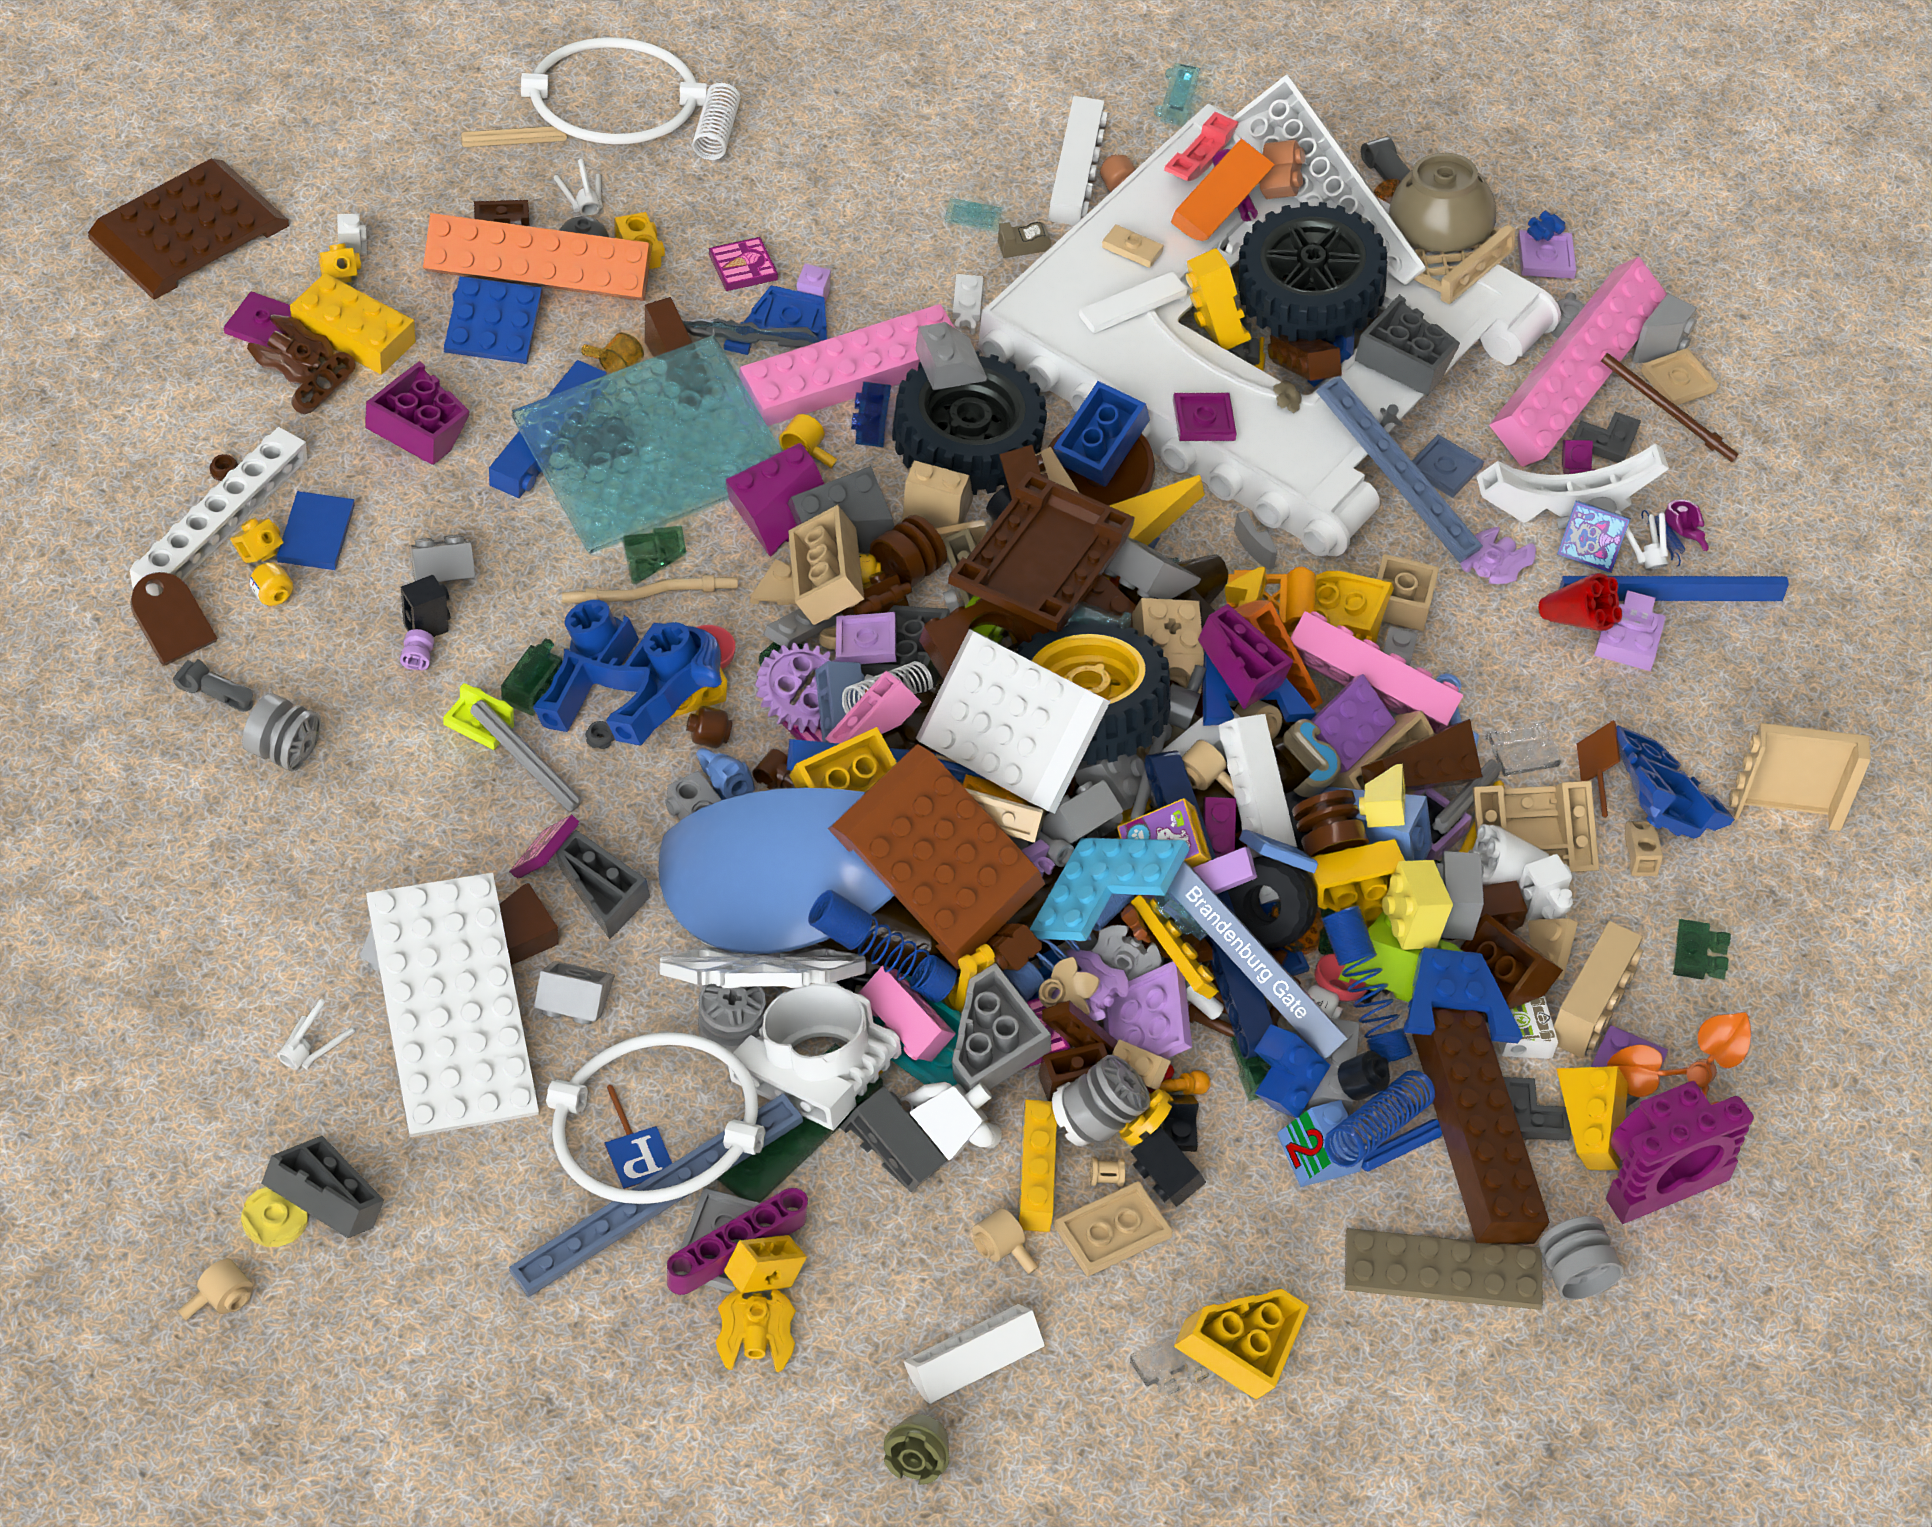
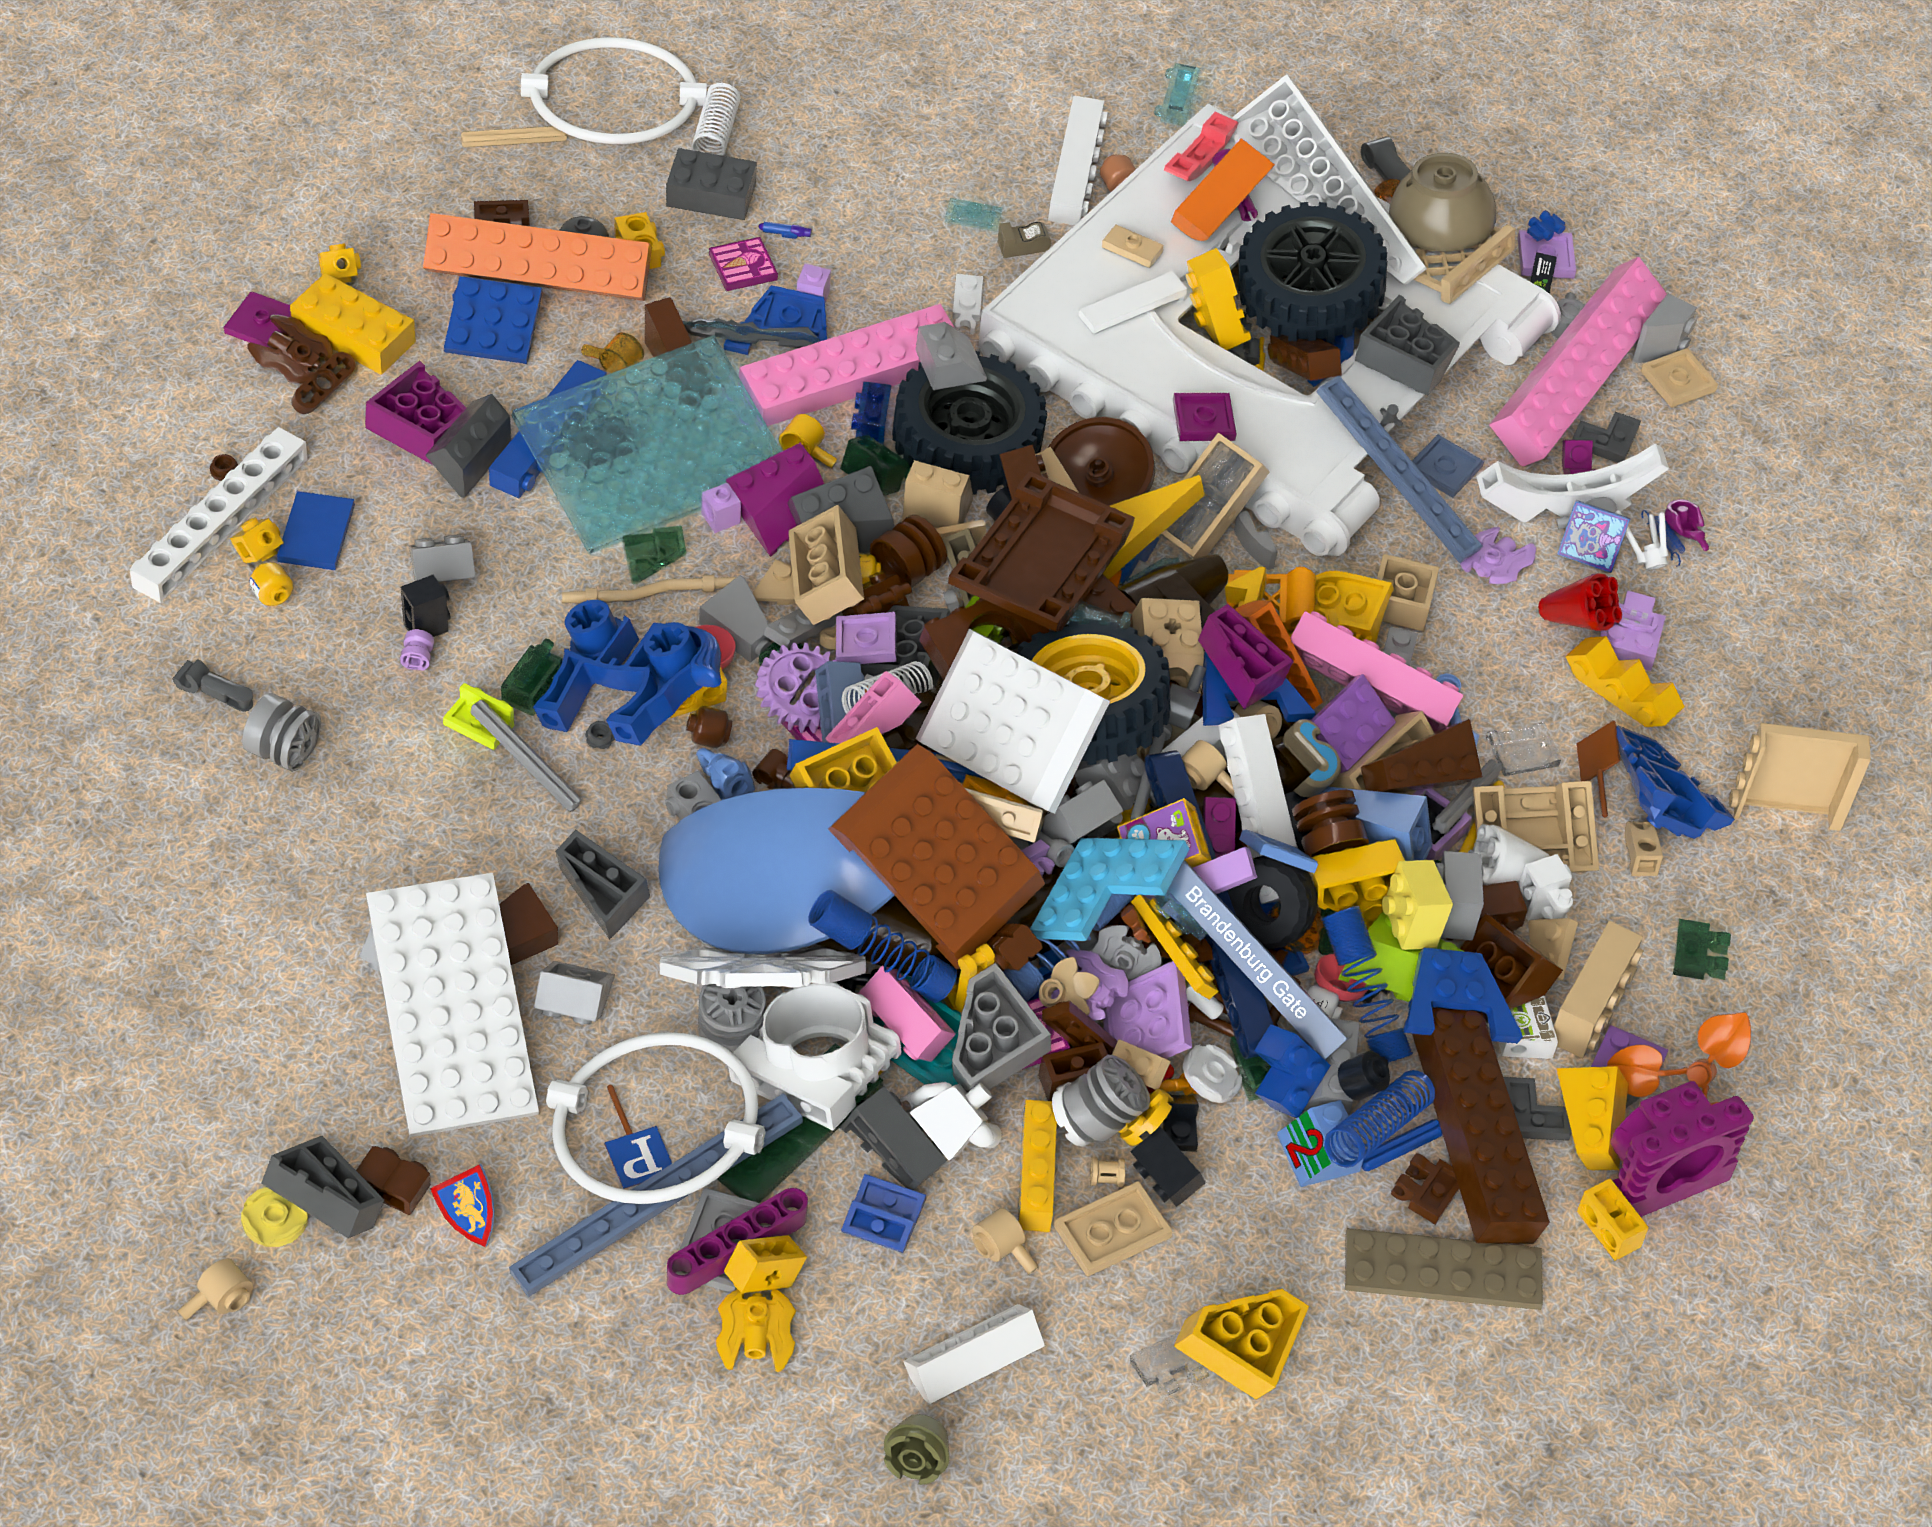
reddish brown slope [88,158,289,300] -> none
reddish brown tile [130,572,218,666] -> none
white plant [277,999,355,1070] -> none
white brick [337,214,367,255] -> none
magenta tile [509,814,579,878] -> none
white plant [554,158,603,216] -> none
blue brick [1053,381,1150,487] -> none
light grey slope [1104,537,1201,599] -> none
nougat brick [1259,140,1305,199] -> none
dark tan plant [1273,380,1302,413] -> none
light yellow slope [1359,764,1406,828] -> none
light grey wheel [1538,1216,1624,1300] -> none
blue tile [1559,576,1789,601] -> none
reddish brown bar [1601,353,1739,462] -> none
none -> reddish brown brick [356,1146,431,1215]
none -> dark grey slope [425,394,511,498]
none -> shield [430,1164,495,1247]
none -> dark grey brick [666,148,757,220]
none -> light grey slope [699,575,772,663]
none -> lavender brick [701,483,741,533]
none -> blue piece [758,221,812,239]
none -> clear green brick [840,434,911,496]
none -> blue slope [841,1174,926,1253]
none -> brick [1161,433,1270,559]
none -> white tile [1182,1044,1242,1103]
none -> reddish brown plate [1391,1153,1460,1225]
none -> black sticker [1530,252,1557,293]
none -> yellow brick [1565,636,1685,727]
none -> yellow brick [1577,1178,1649,1261]

